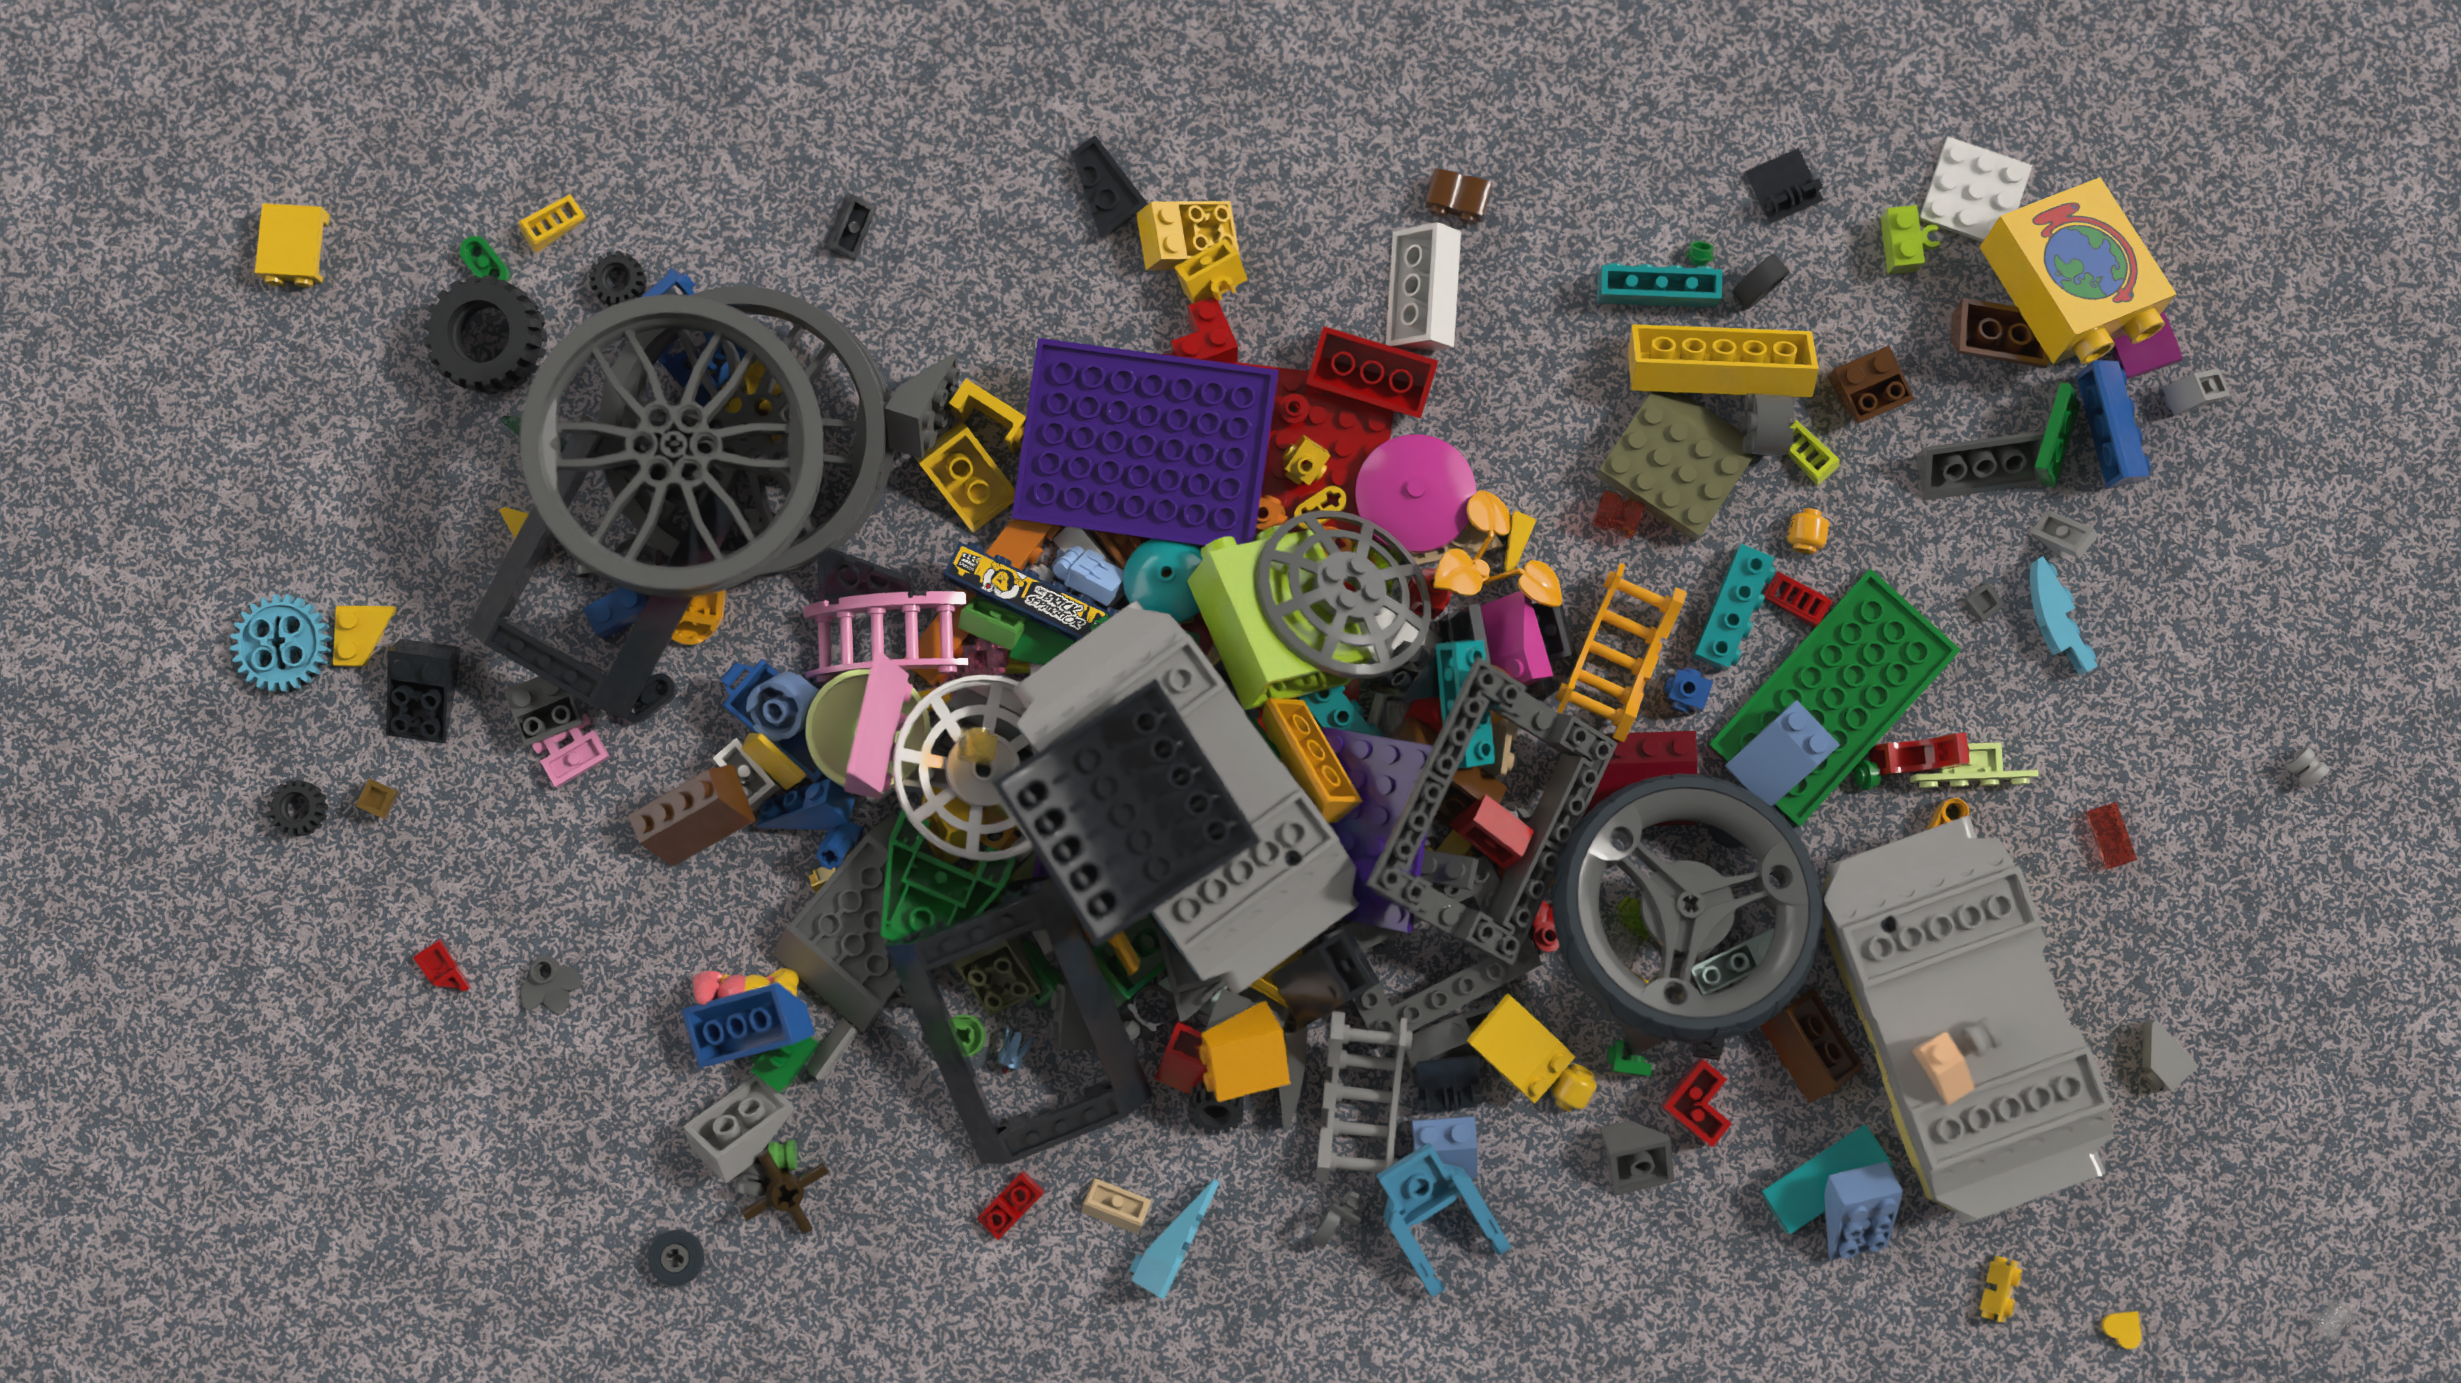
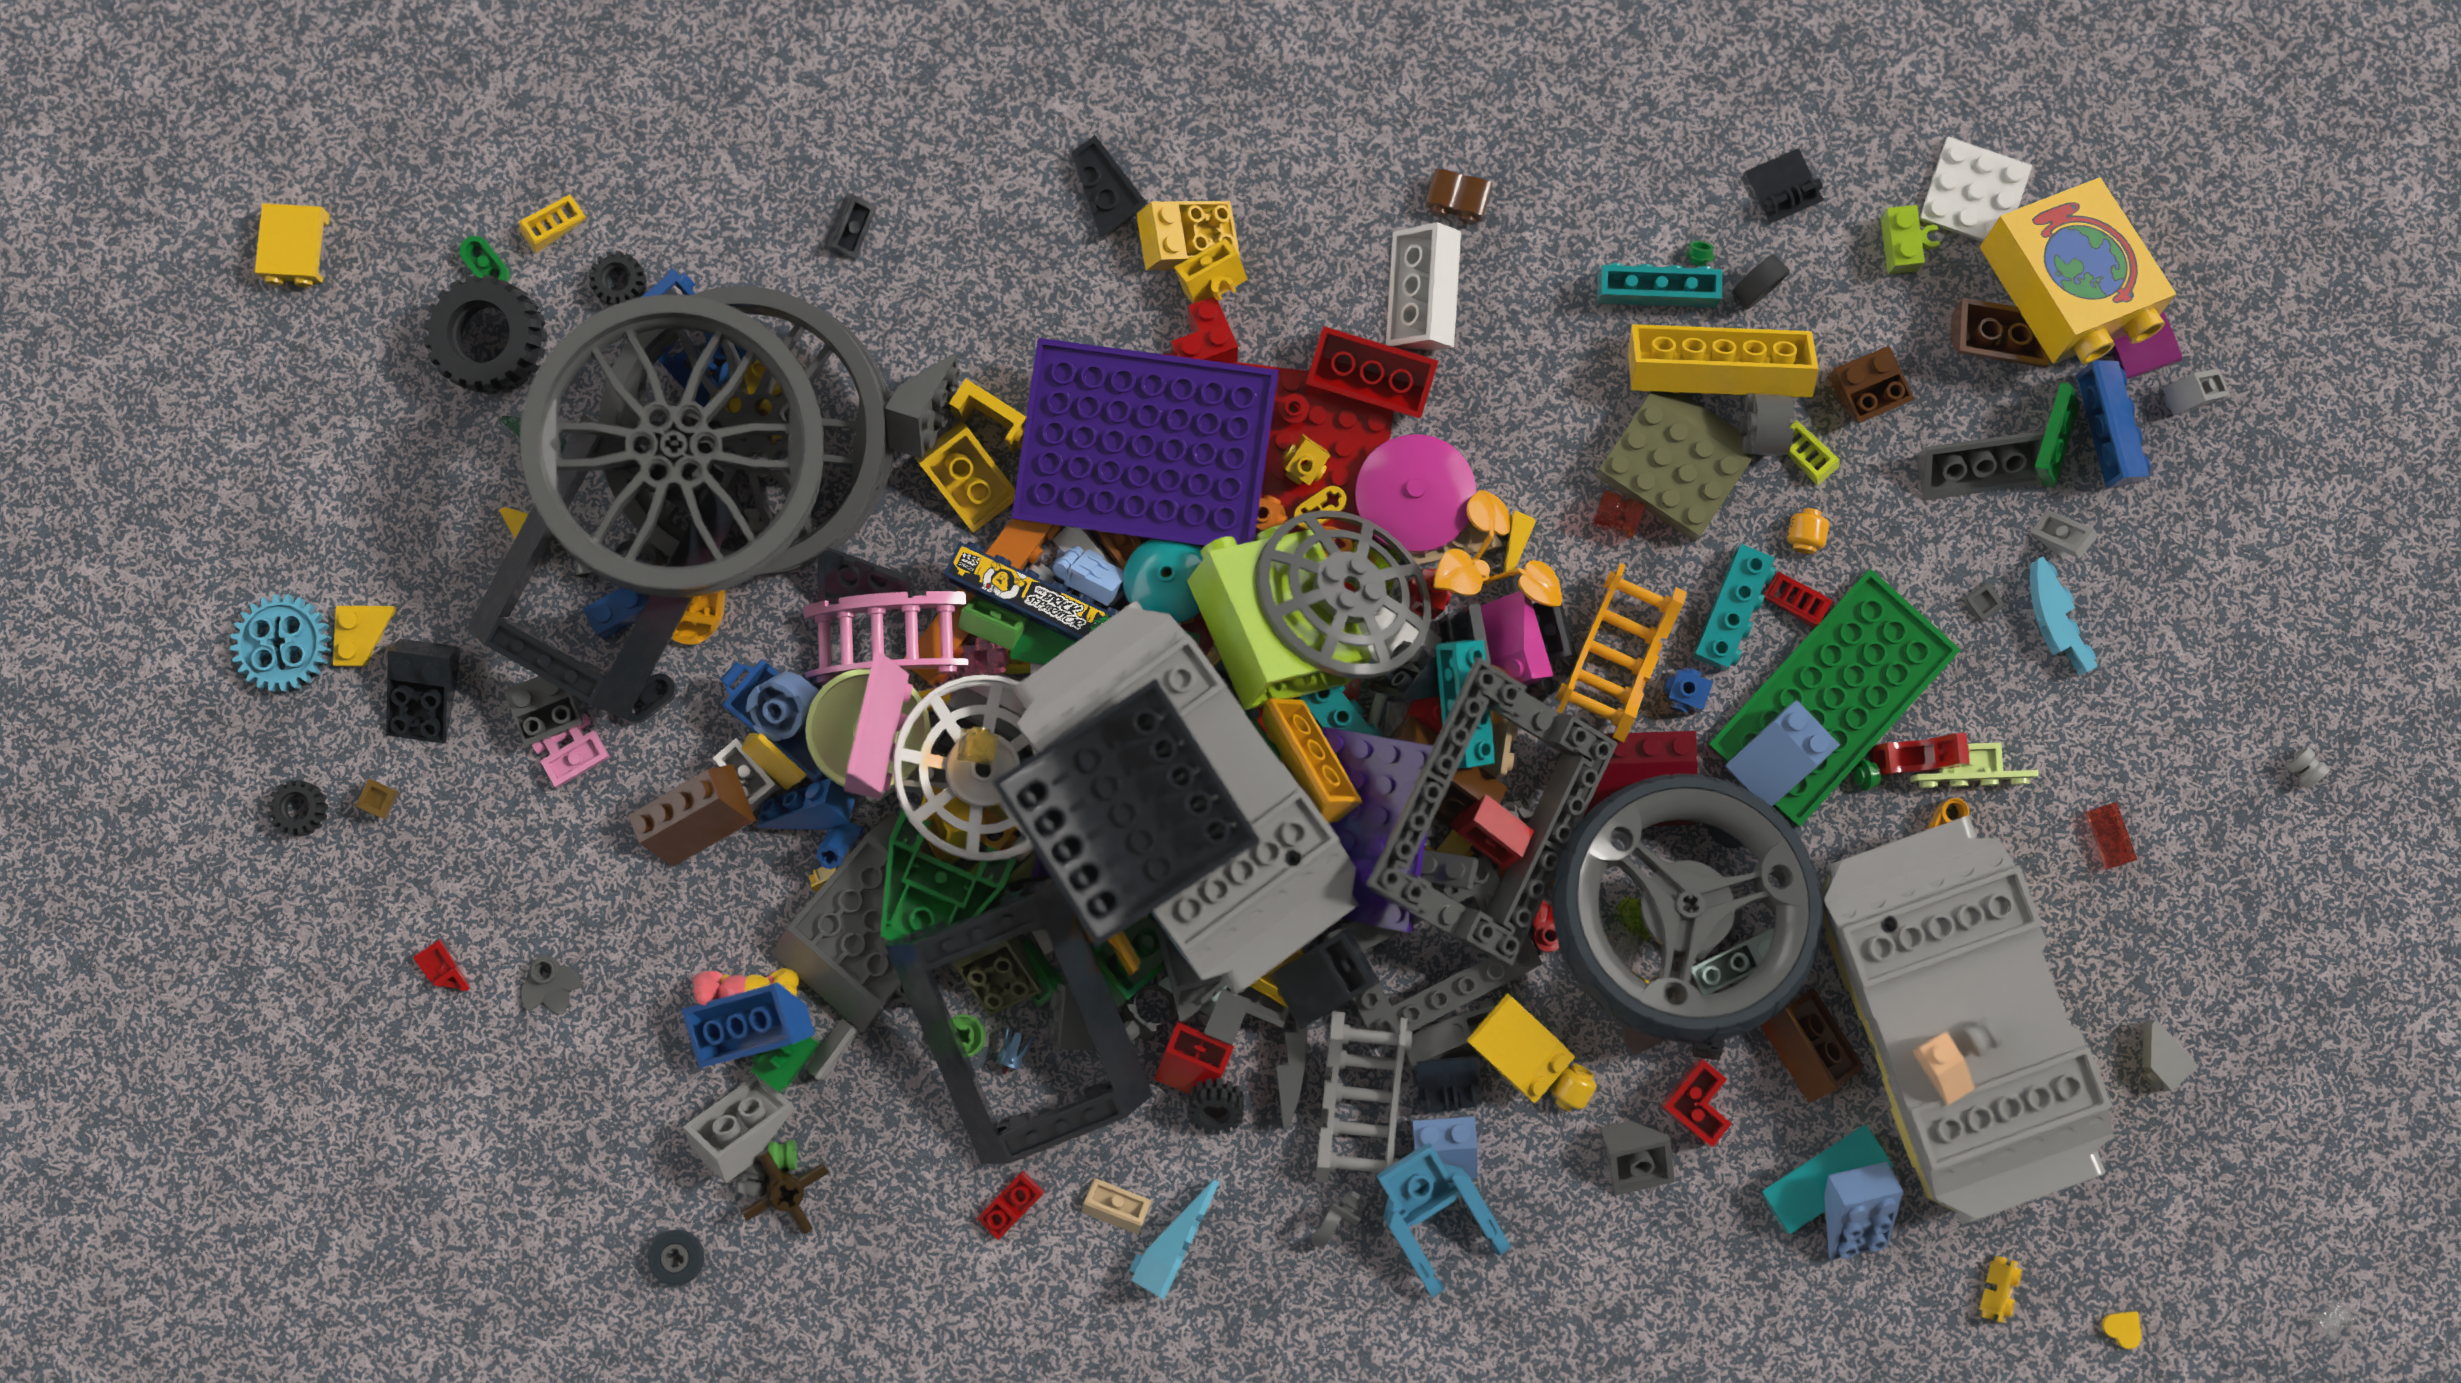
light orange slope [1199,1001,1290,1102] -> none
green bracket [1606,1040,1652,1077] -> none

